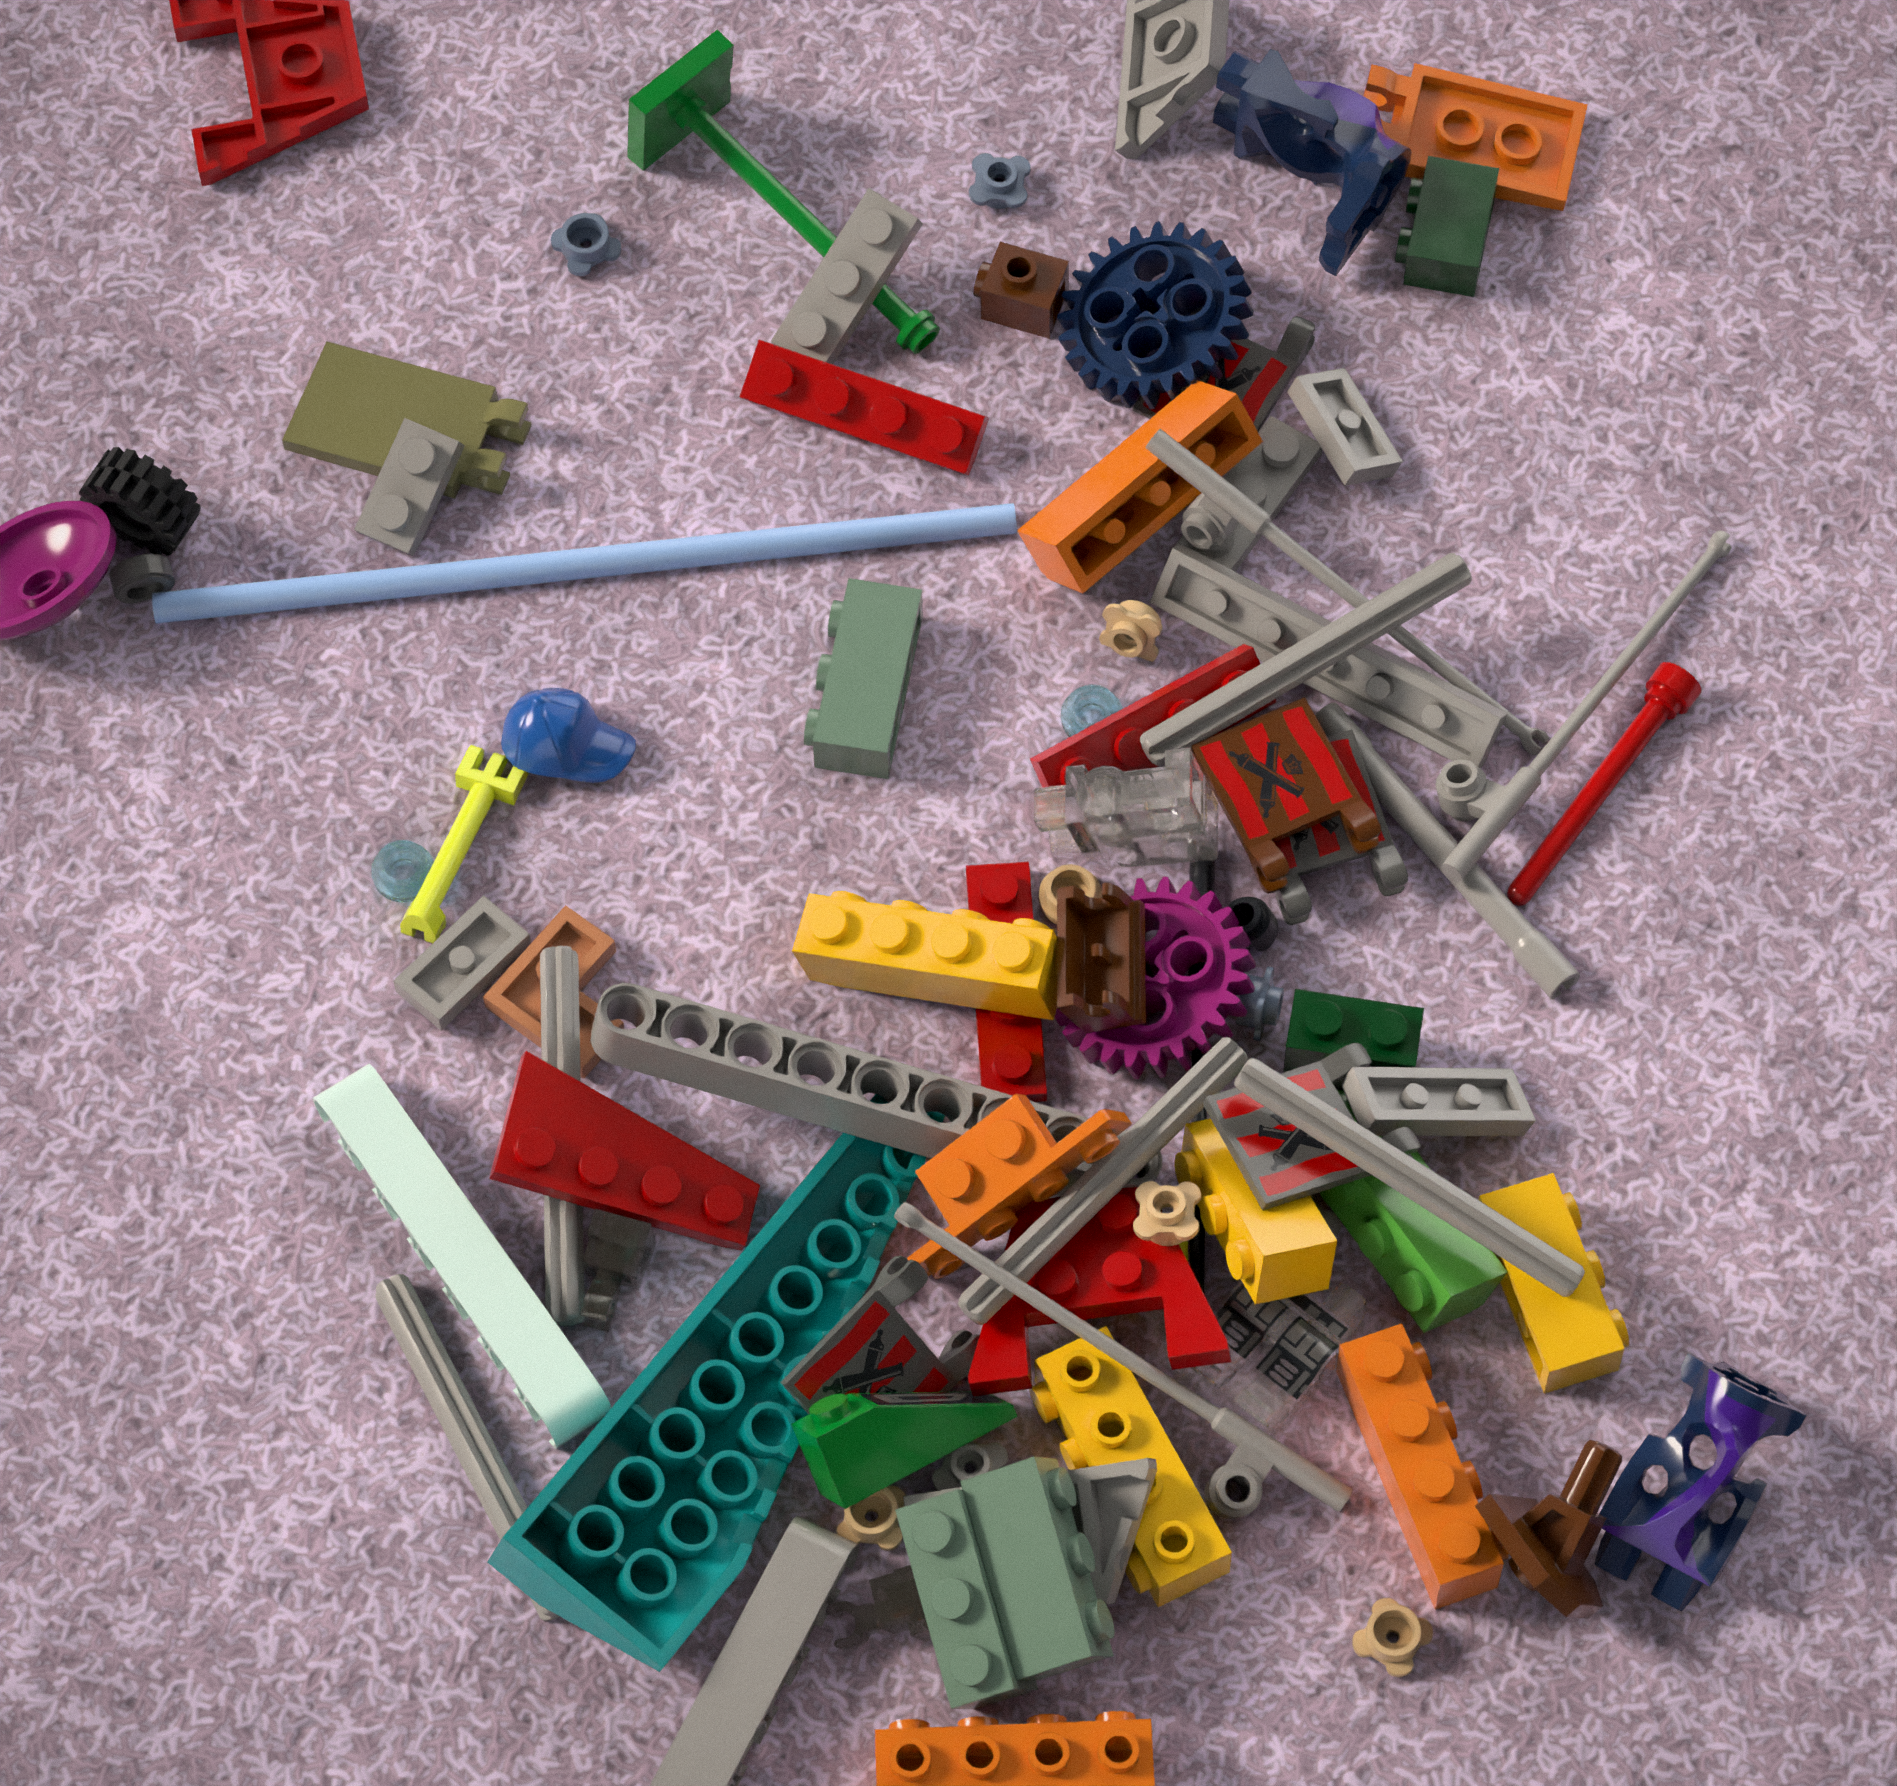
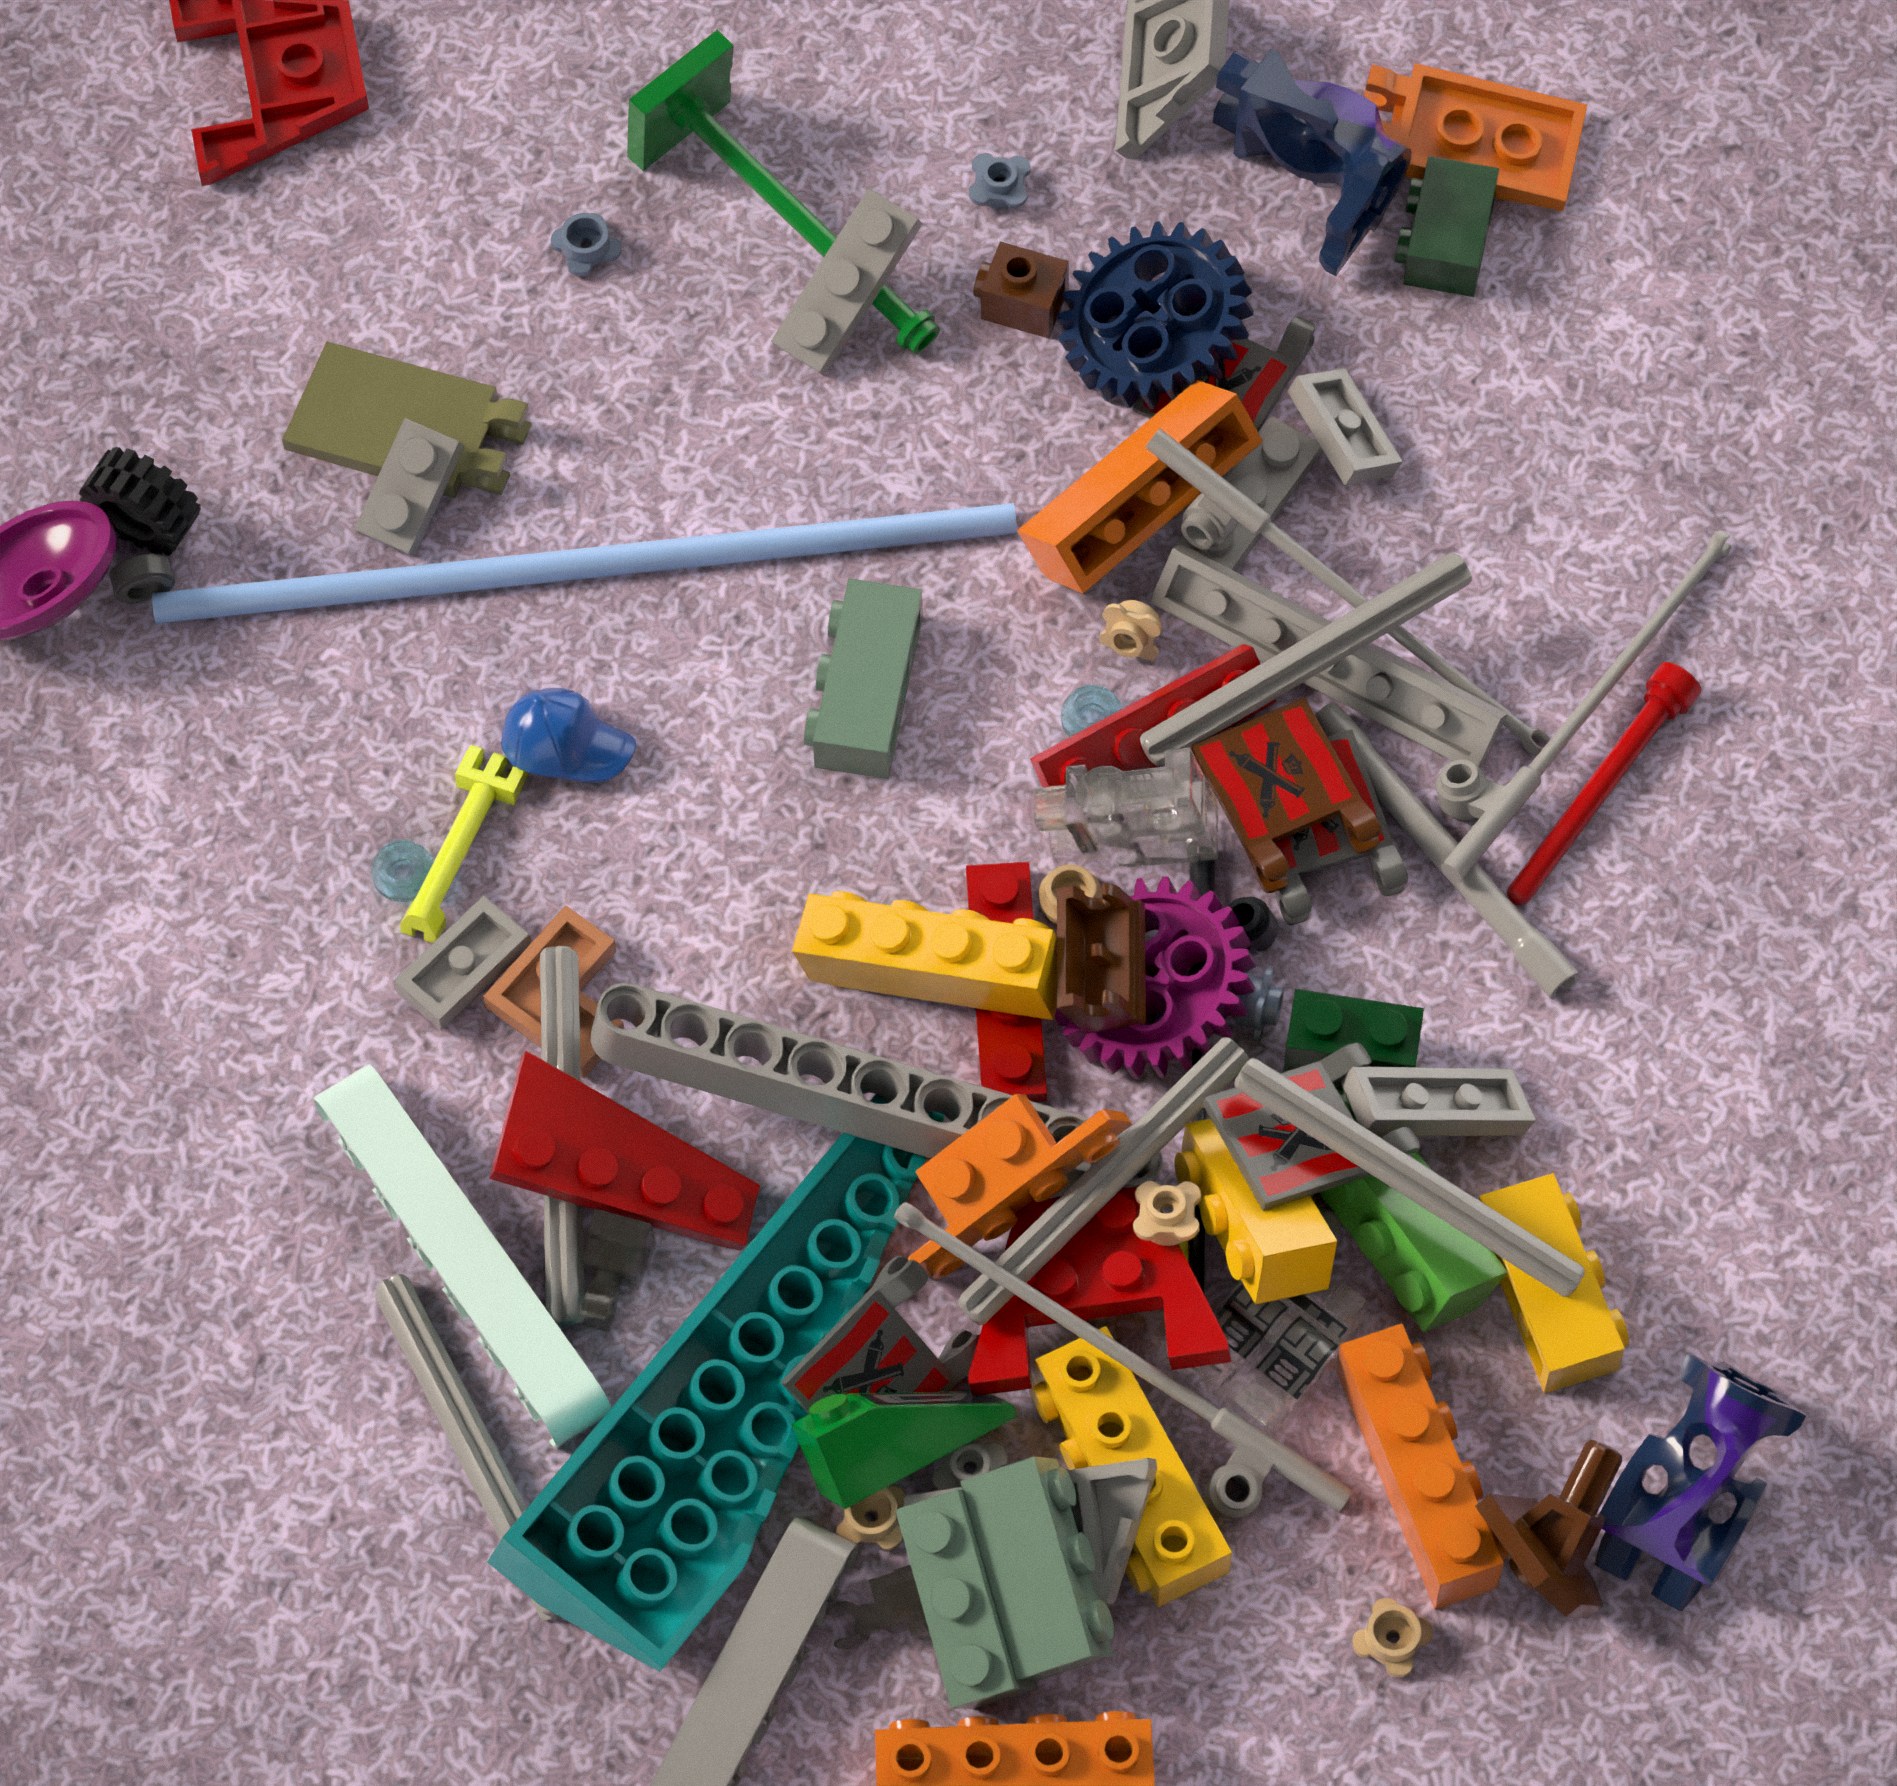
red plate [739,340,989,475] -> none

